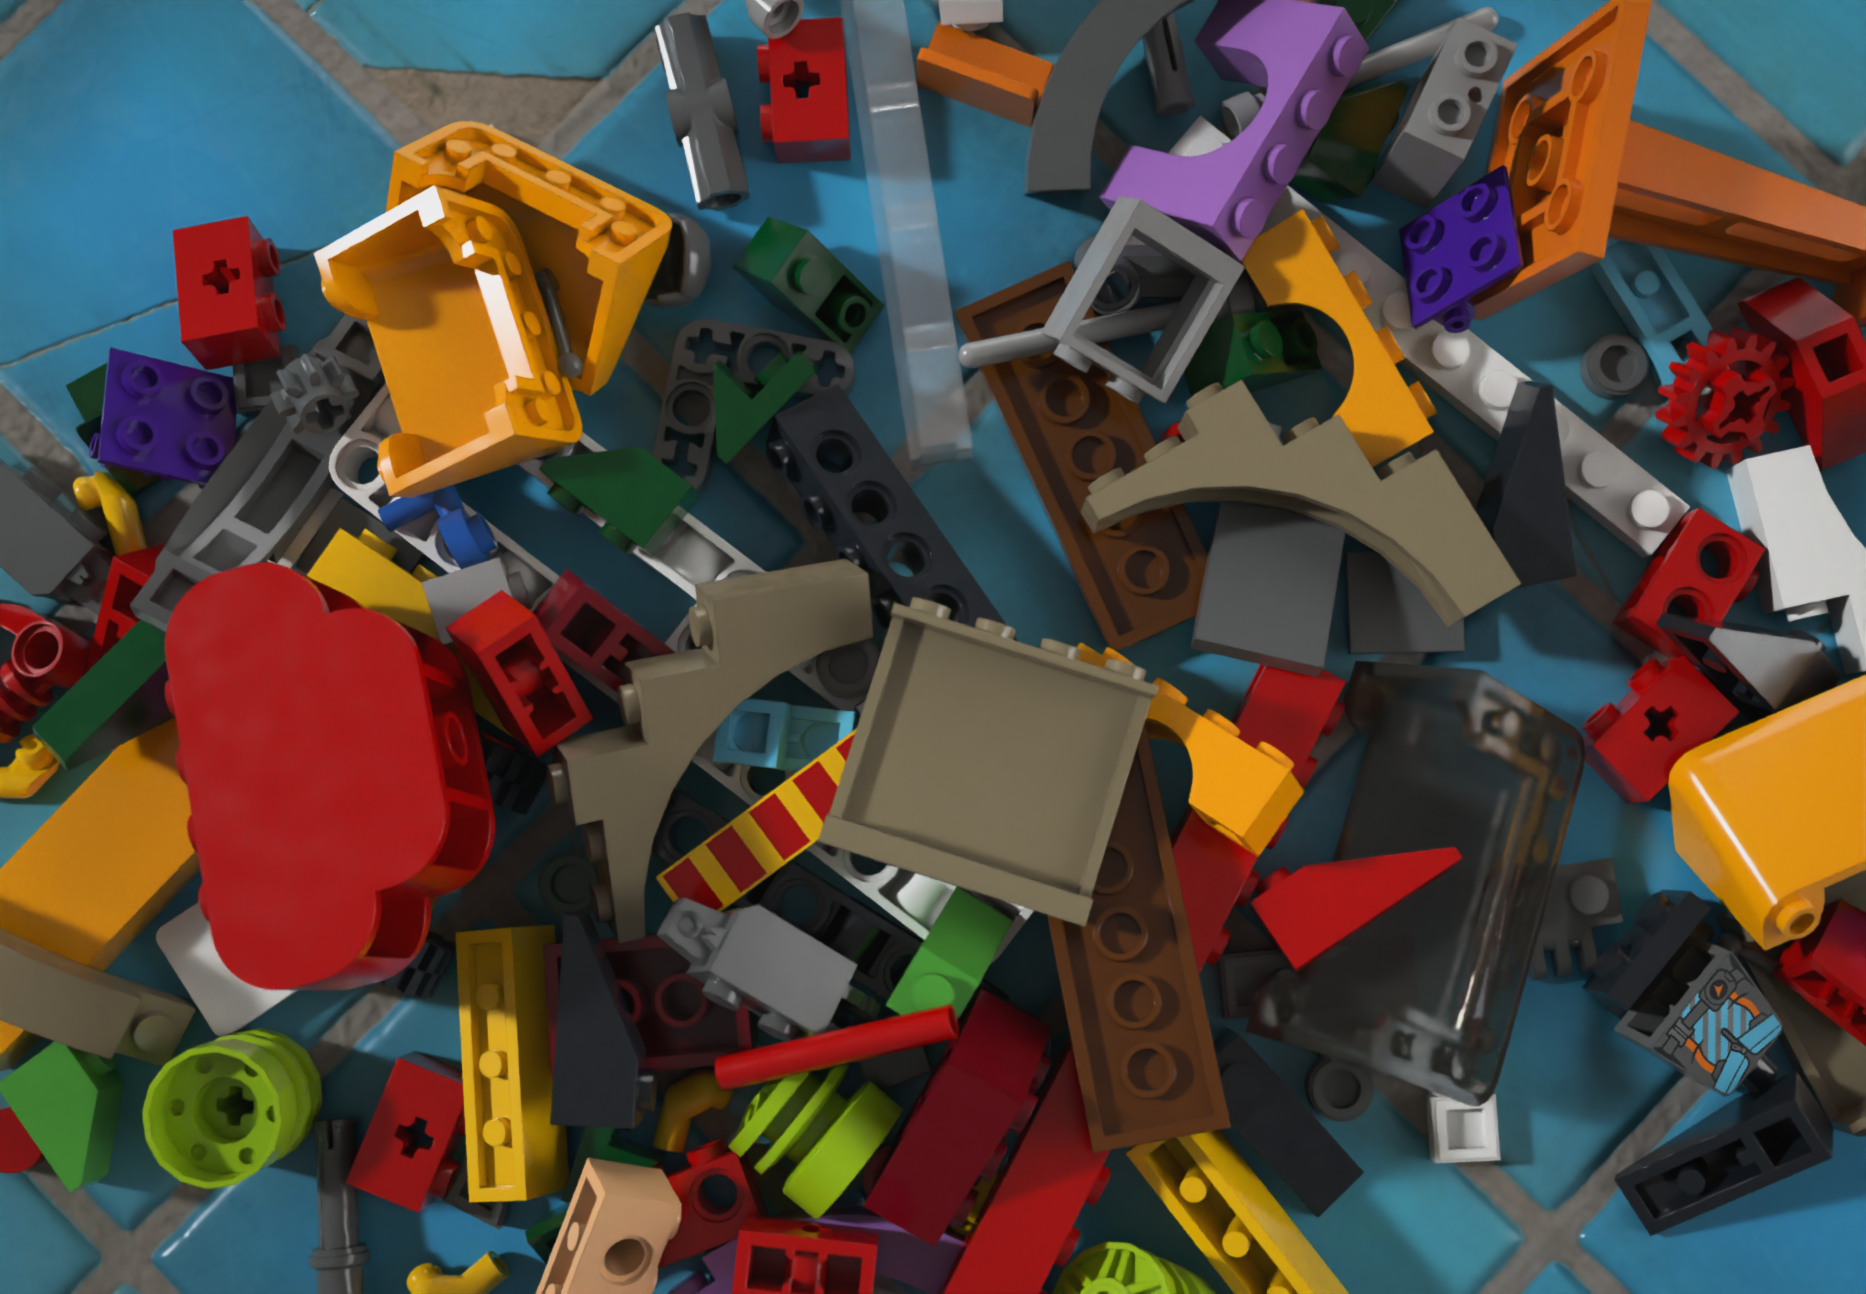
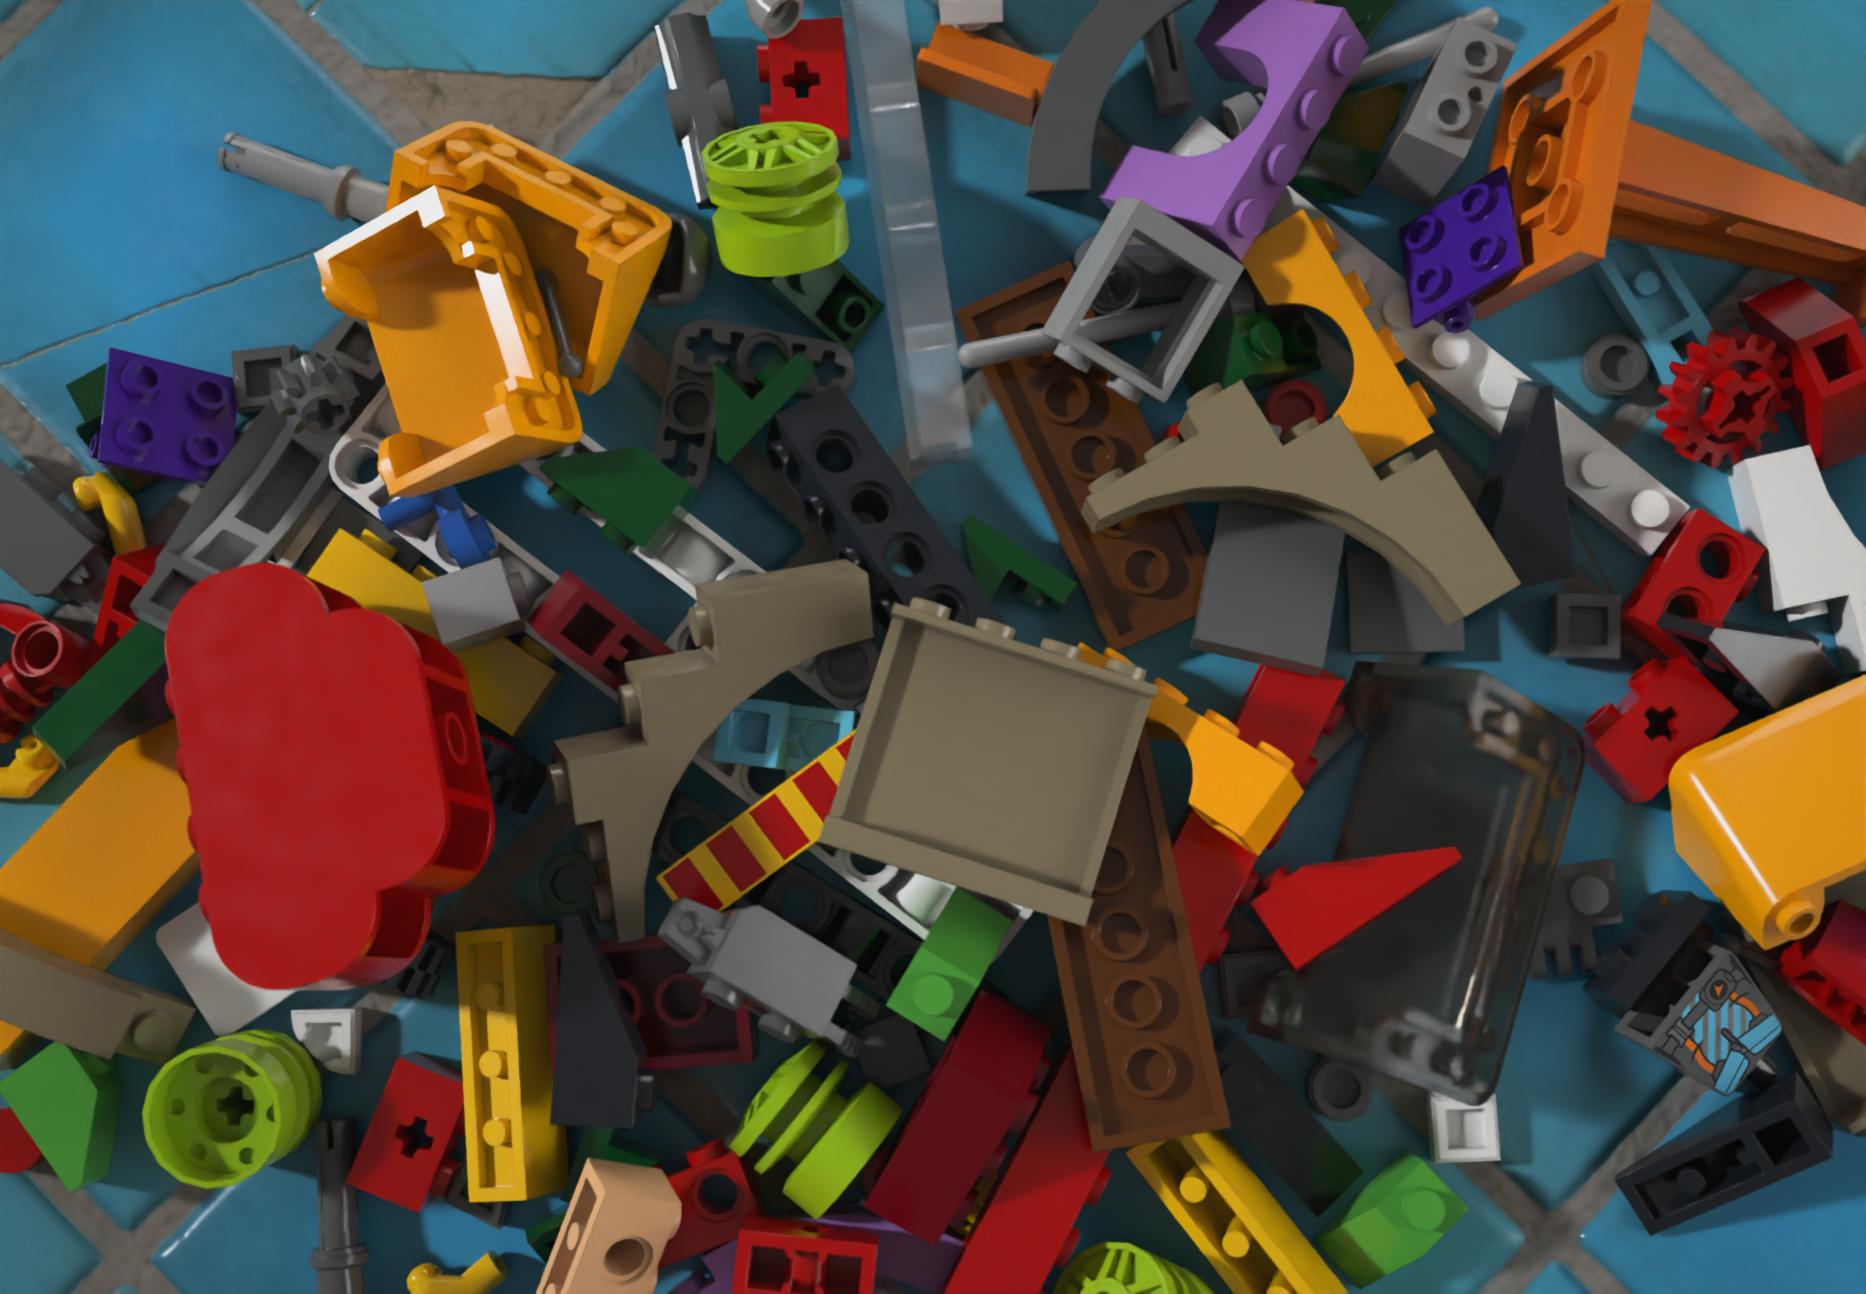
red brick [173,216,286,371] -> none
red brick [445,590,593,757] -> none
yellow arm [652,1069,734,1153] -> none
red piece [715,1004,959,1091] -> none
none -> light grey pin [217,131,389,224]
none -> white tile [291,1007,362,1075]
none -> lime wheel [701,121,850,277]
none -> dark green slope [962,513,1077,612]
none -> red tile [1261,379,1327,444]
none -> bright green slope [1312,1148,1470,1289]
none -> dark grey plate [1549,593,1621,661]

